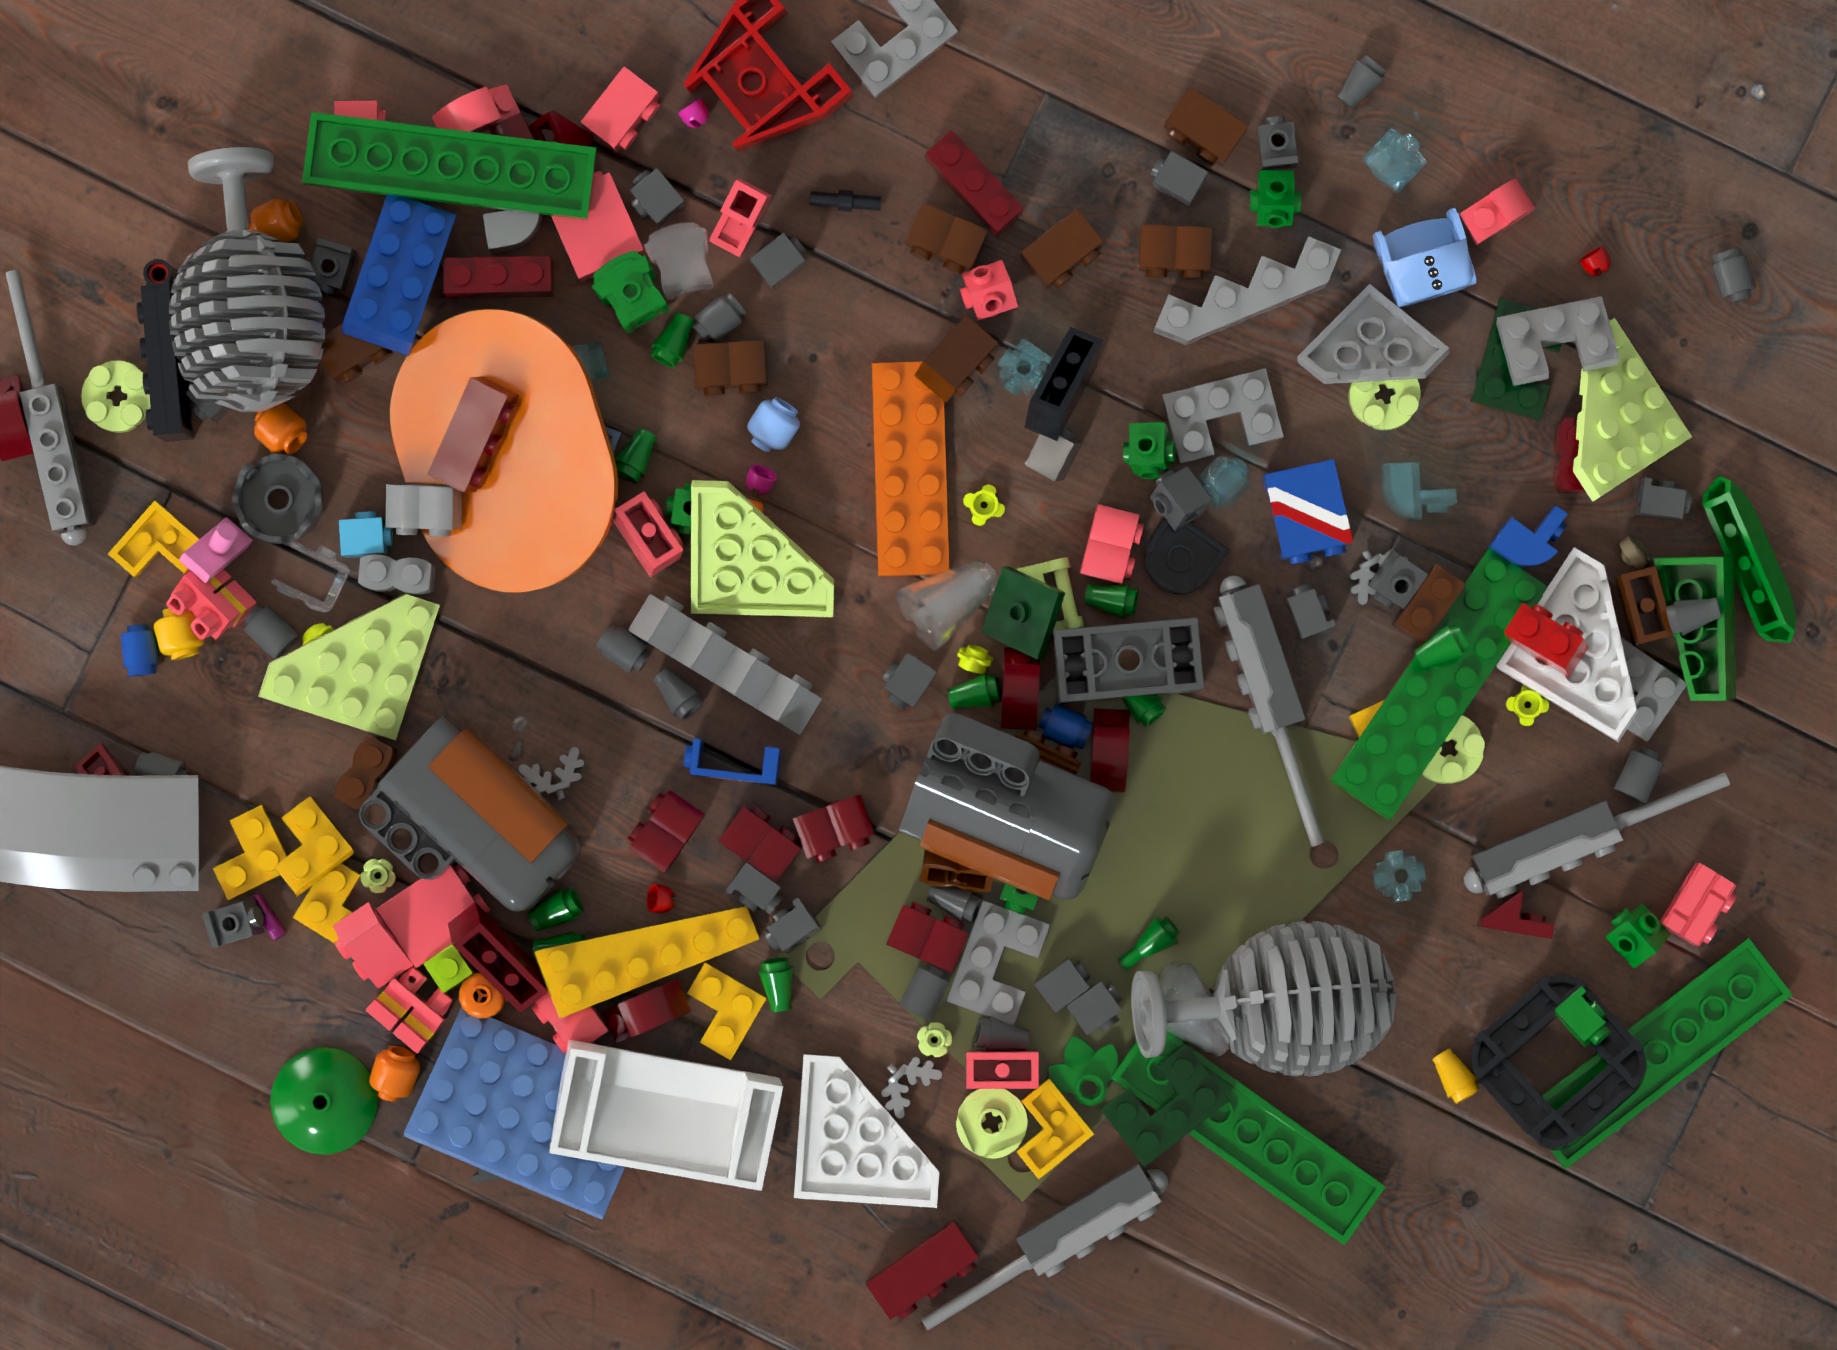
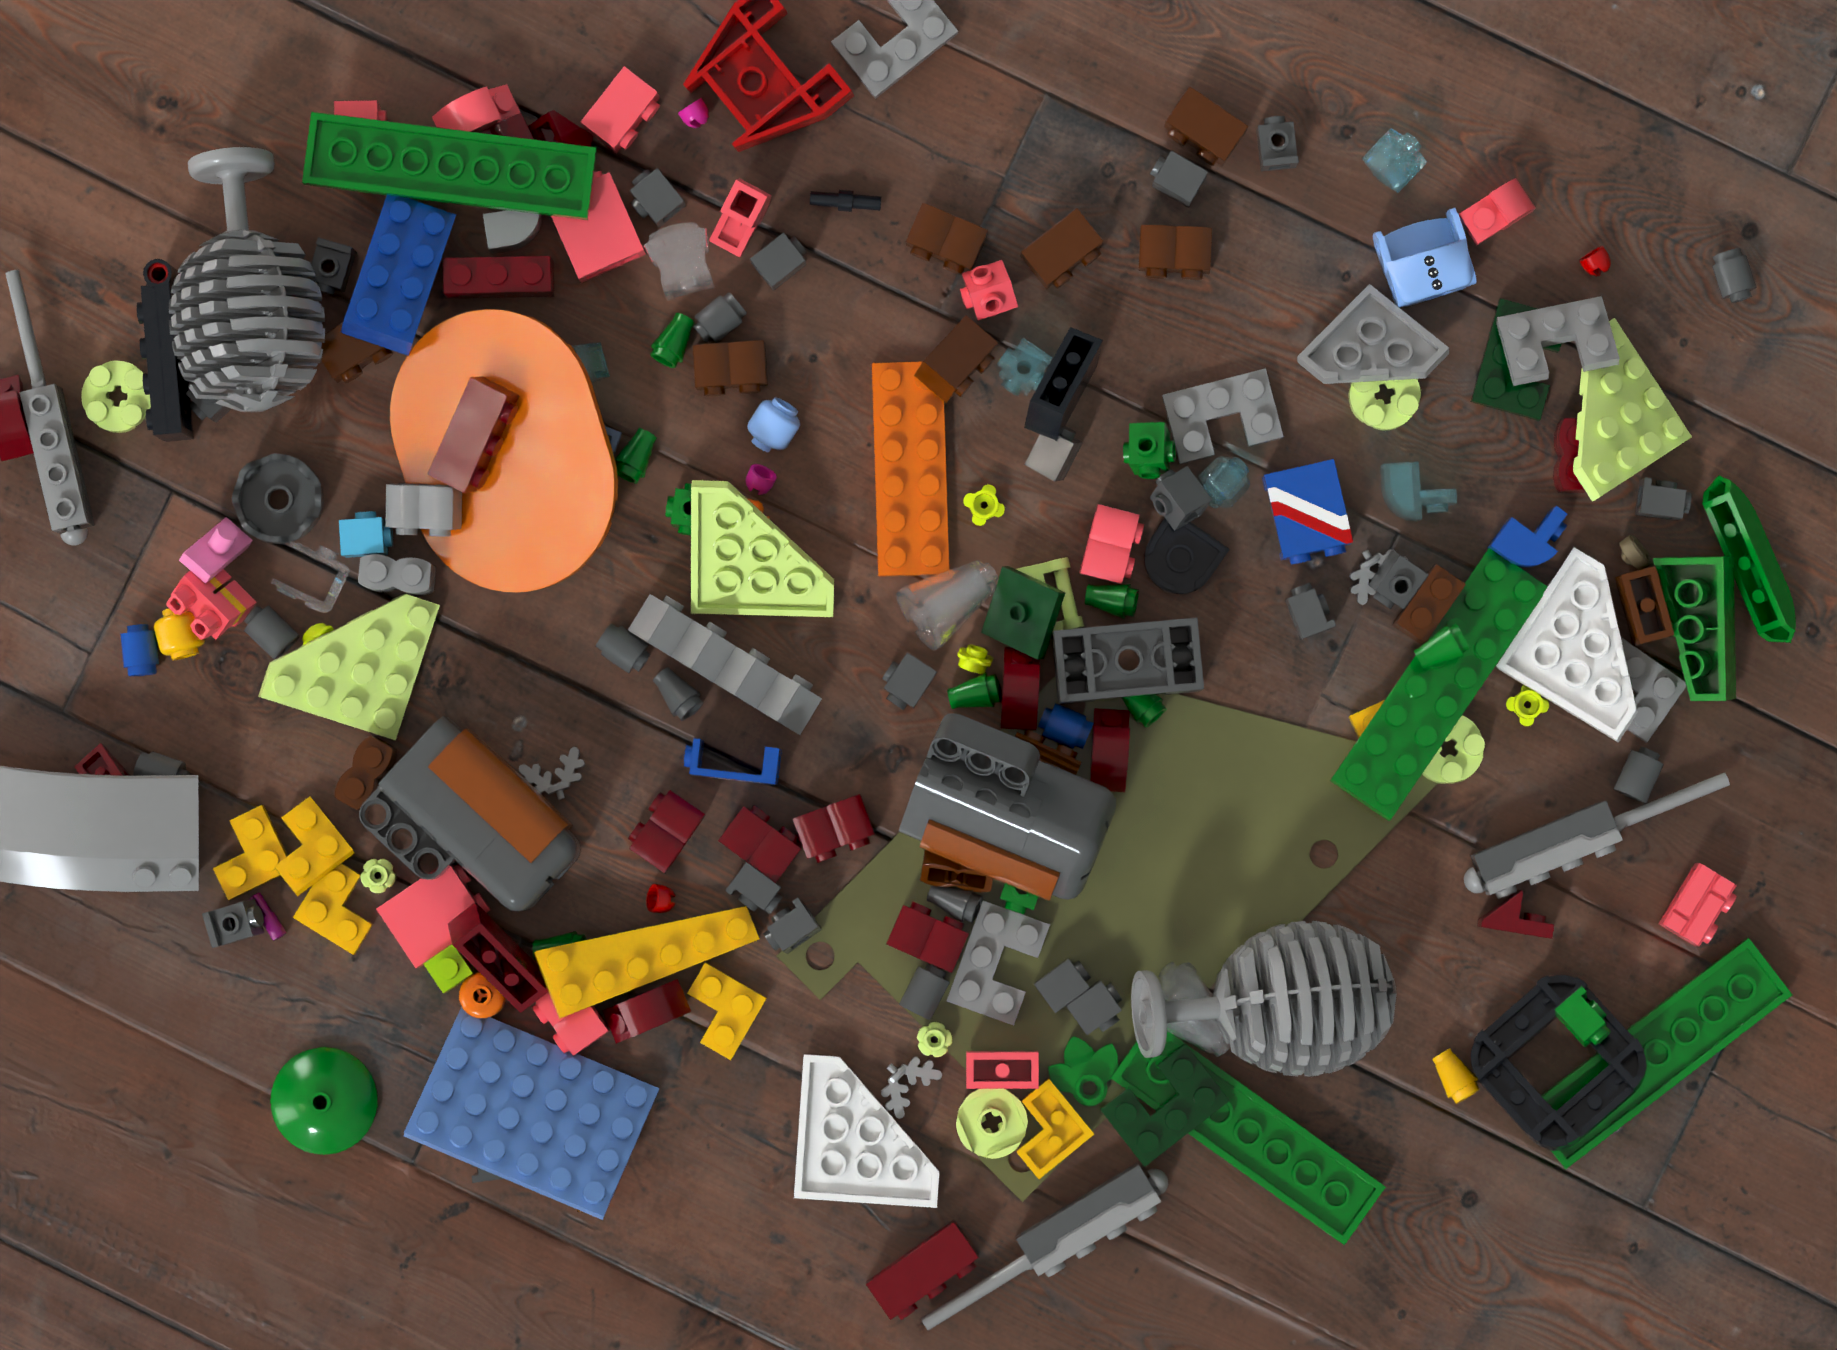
yellow plate [108,500,199,578] -> none
orange head [248,197,304,243] -> none
orange head [254,403,307,455] -> none
coral brick [333,902,413,989] -> none
coral hips [365,967,454,1054] -> none
orange head [369,1046,420,1102] -> none
green cone [528,887,584,931] -> none
white slope [549,1040,783,1191] -> none
green piece [592,251,670,335] -> none
coral brick [612,491,684,578] -> none
green cone [758,957,793,1012] -> none
dark red brick [925,130,1024,238] -> none
dark grey cone [975,1016,1029,1051] -> none
green cone [1118,915,1180,971] -> none
light grey brick [1153,236,1341,346] -> none
piece [1213,575,1325,847] -> none
green brick [1250,170,1301,228] -> none
dark grey cone [1337,55,1387,109] -> none
clear light blue brick [1372,850,1426,903] -> none
red brick [1504,603,1589,678] -> none
green brick [1605,903,1671,969] -> none
dark grey cone [1666,597,1722,635] -> none

